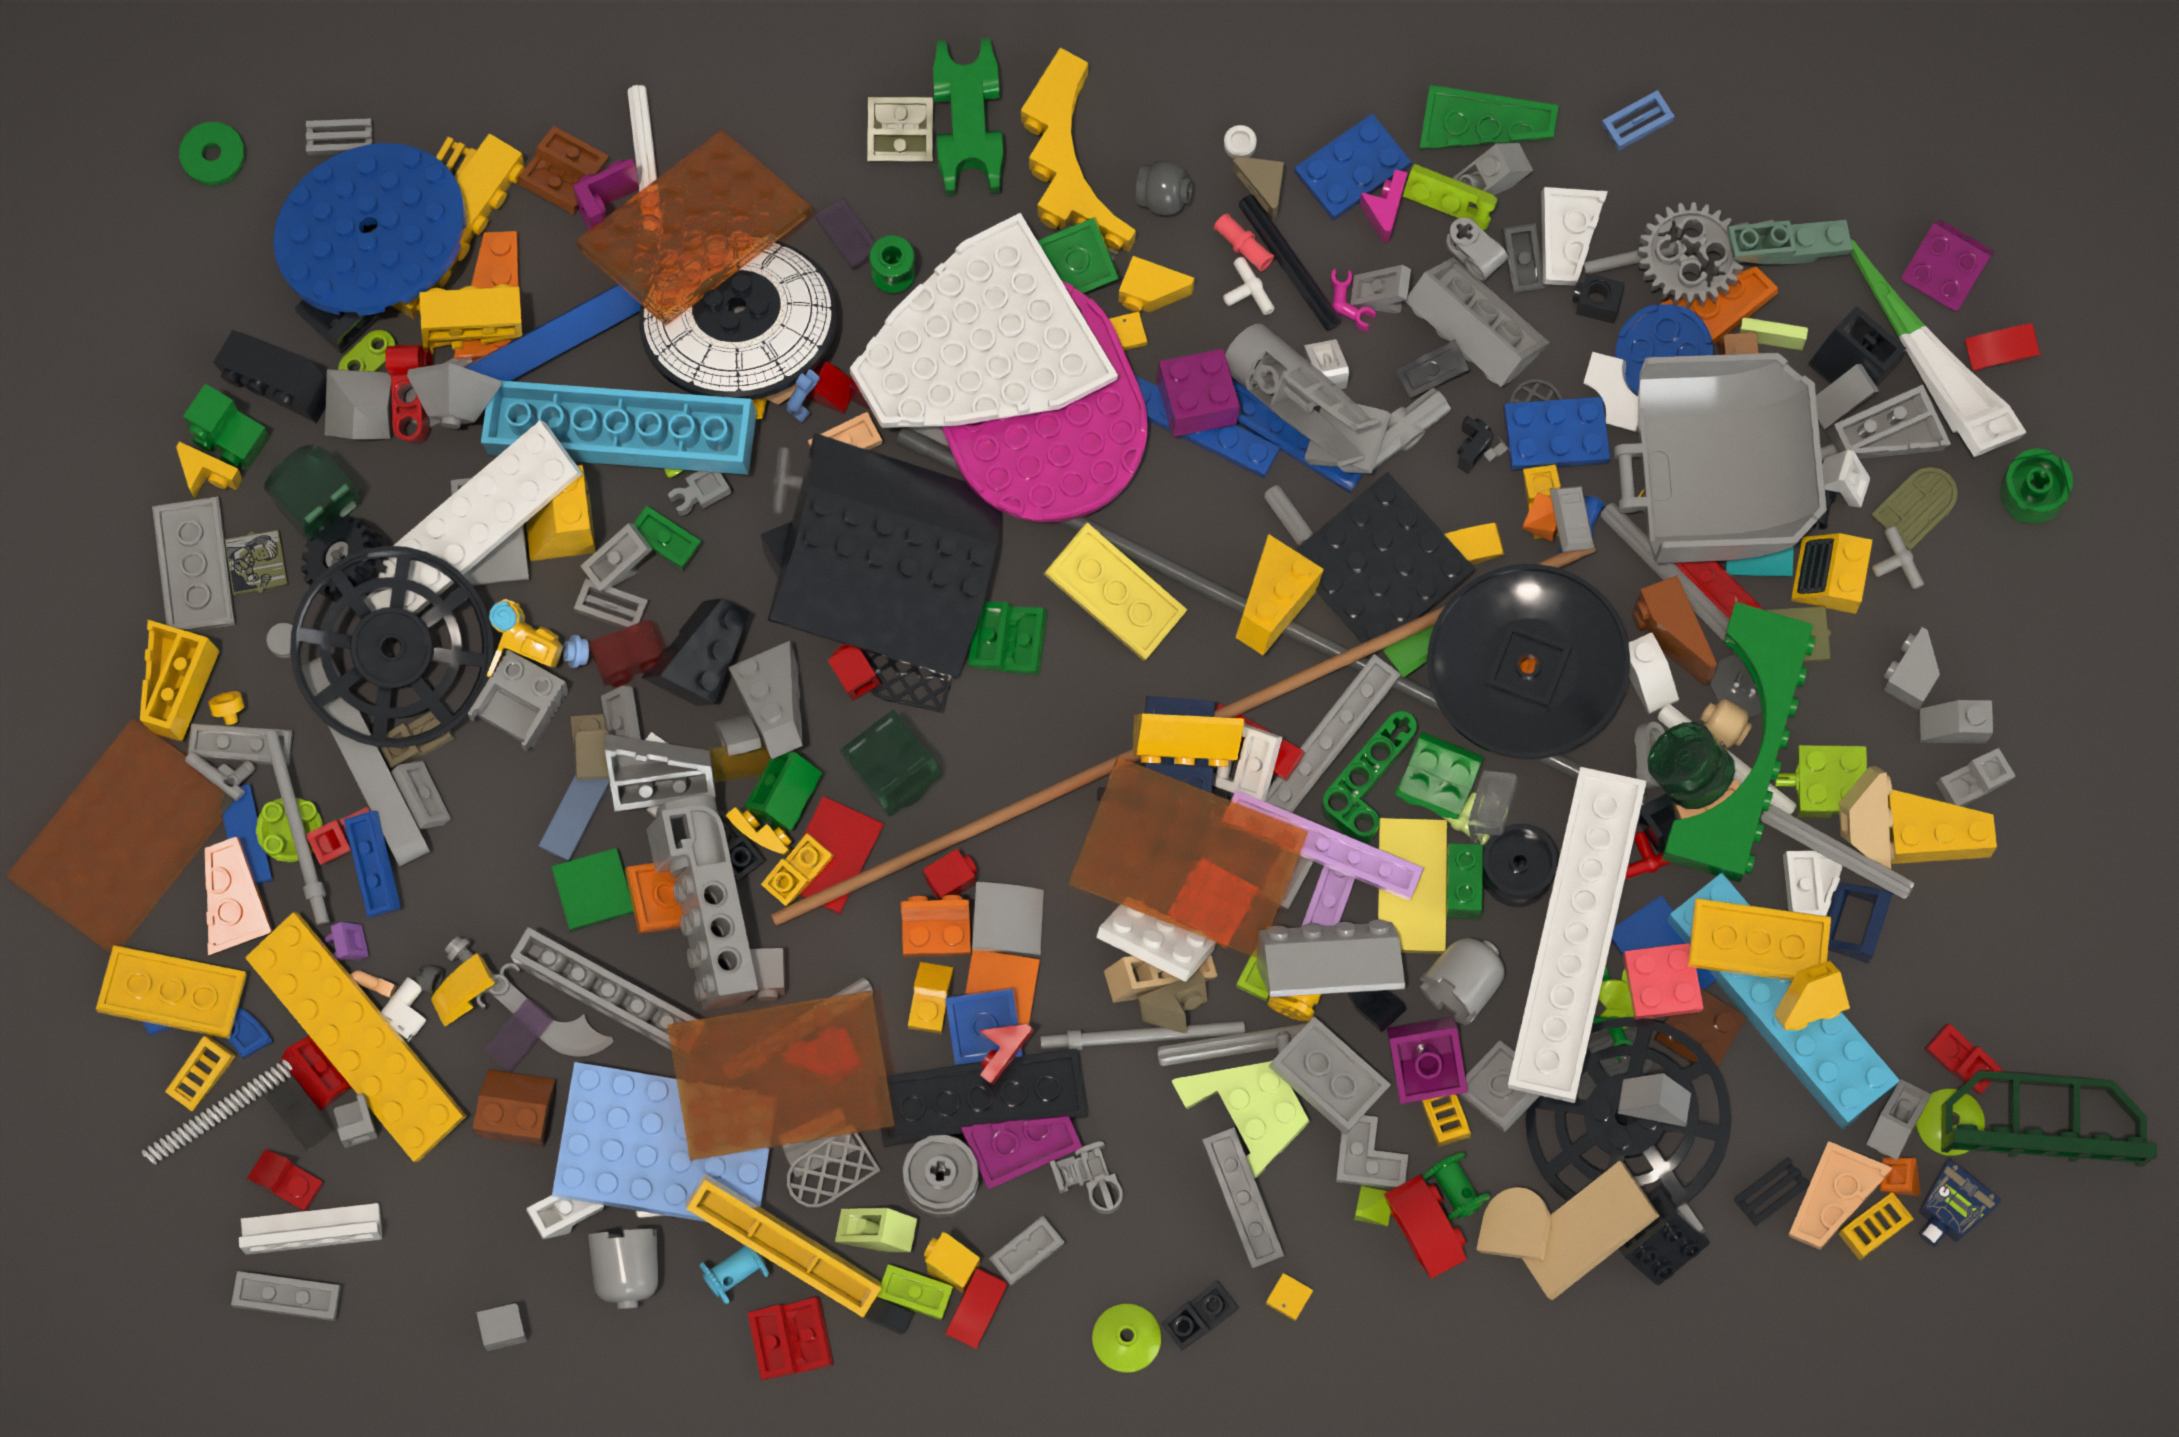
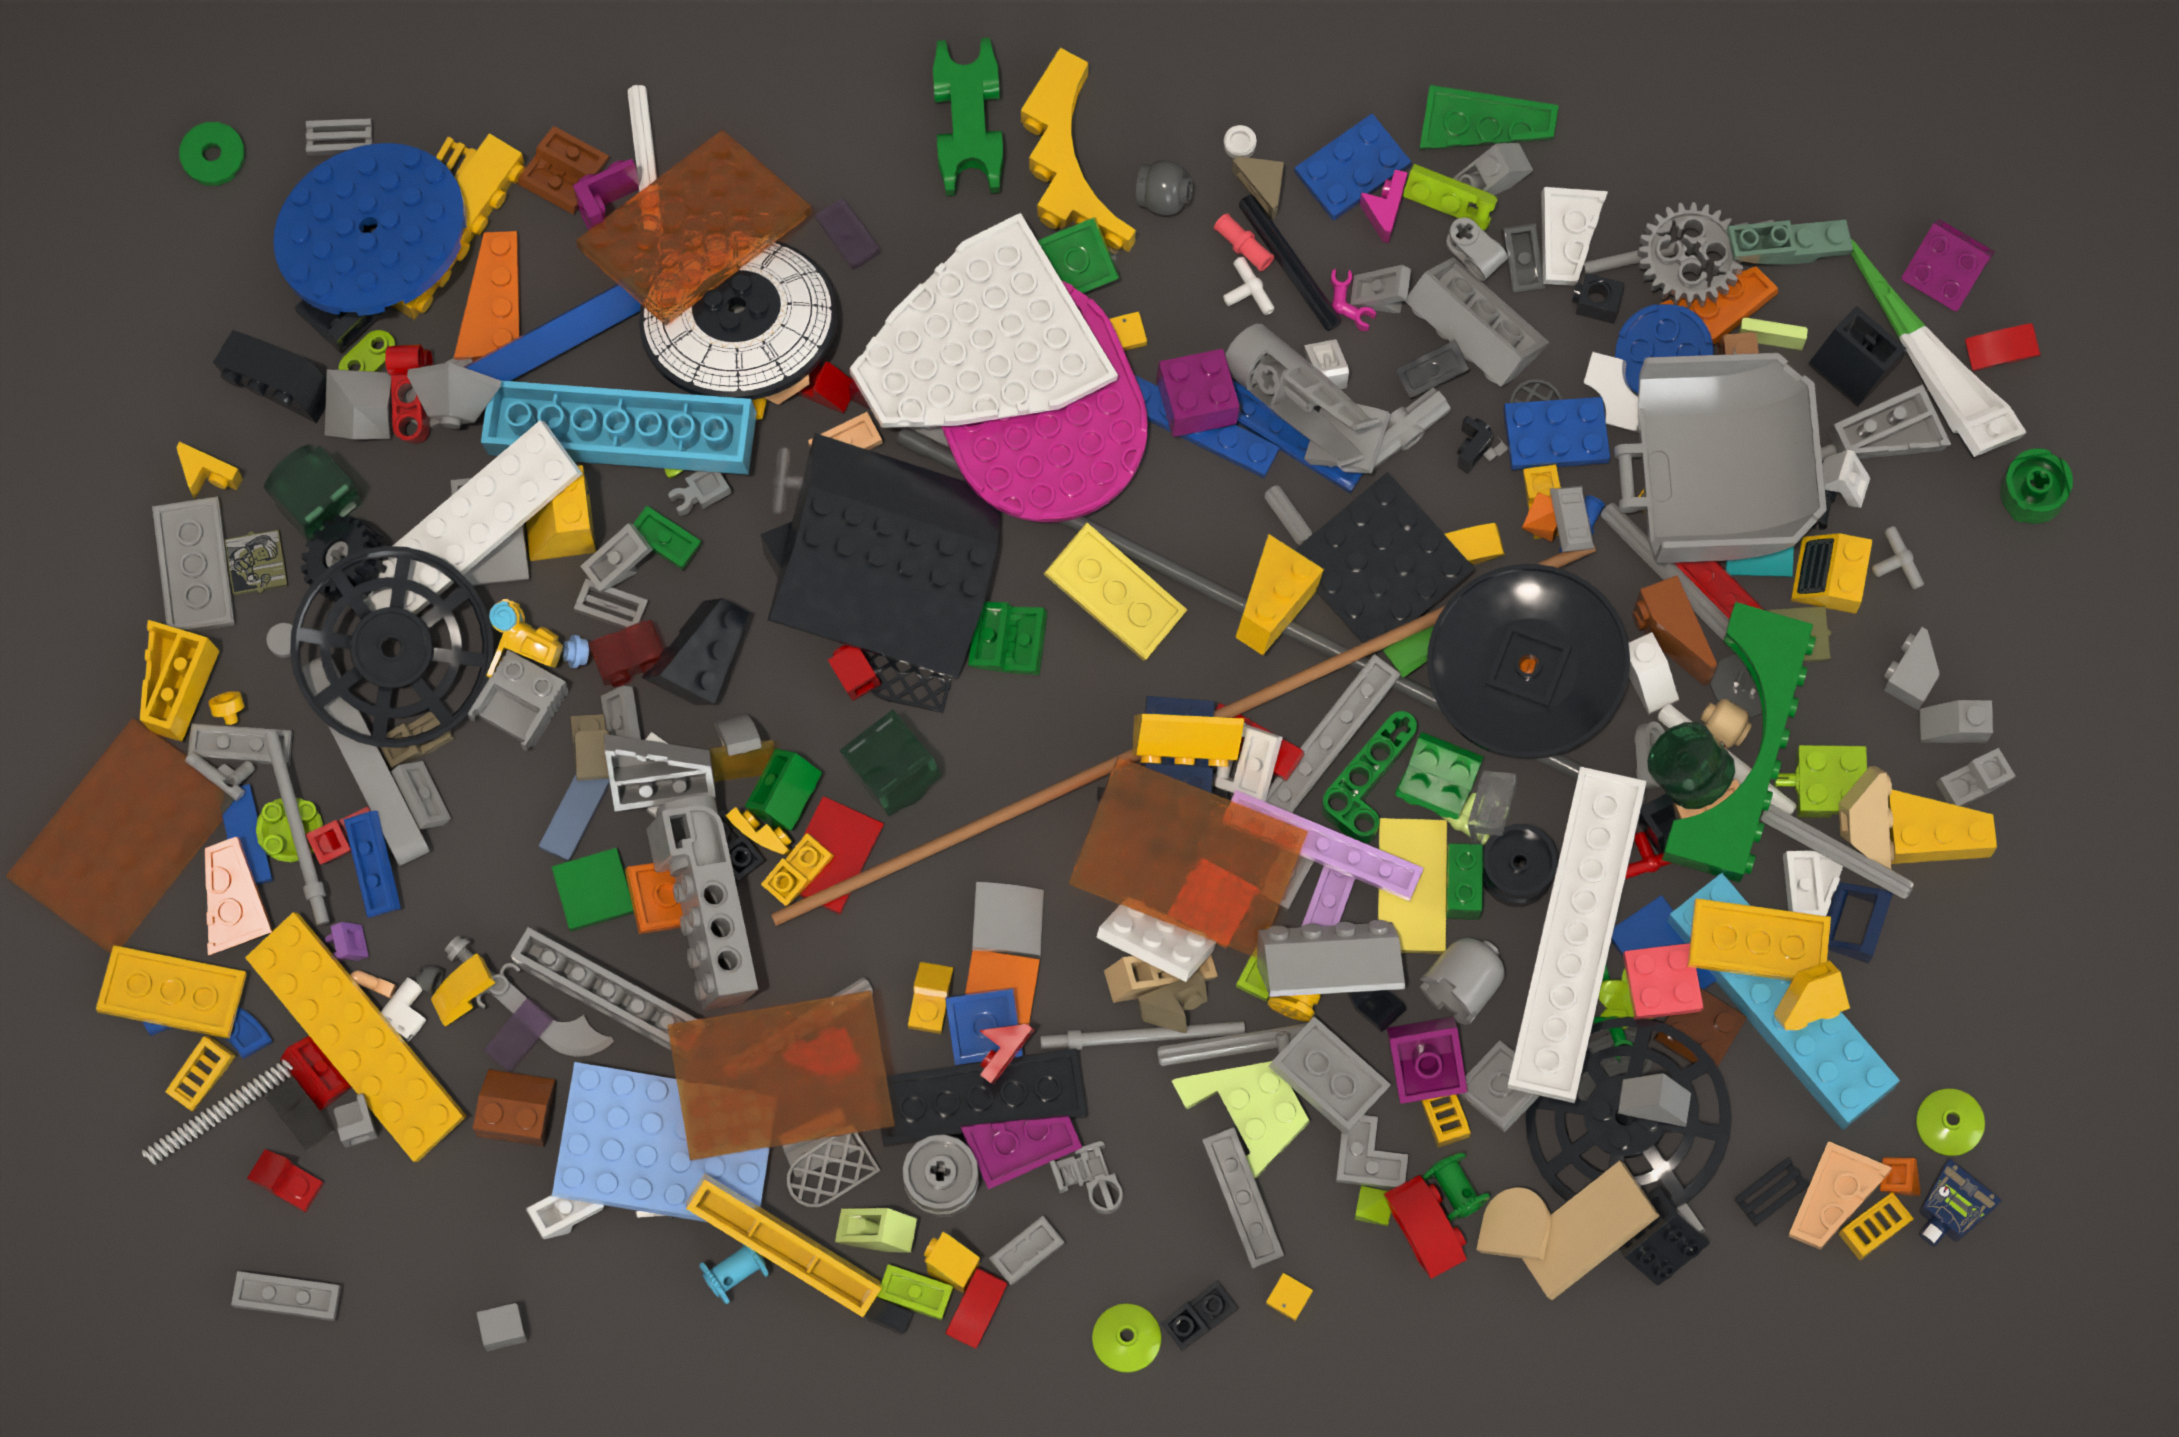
green brick [183,384,270,470] -> none
white fence [239,1203,382,1255] -> none
yellow wedge [419,284,522,354] -> none
light grey cylinder [588,1229,658,1309] -> none
light grey wedge [728,641,803,759] -> none
red slope [747,1297,834,1380] -> none
light grey brick [750,948,785,1001] -> none
medium blue arm [785,369,820,423] -> none
slope [867,97,933,162] -> none
green hose [869,235,916,294] -> none
orange bracket [900,895,971,957] -> none
red brick [923,849,978,900] -> none
yellow slope [1119,256,1194,313] -> none
medium blue tile [1601,90,1675,151] -> none
light grey tile [1816,364,1879,430] -> none
light grey slope [1866,1079,1932,1160] -> none
olive window [1871,467,1958,551] -> none
red slope [1924,1023,2003,1094] -> none
dark green plate [1941,1071,2157,1167] -> none

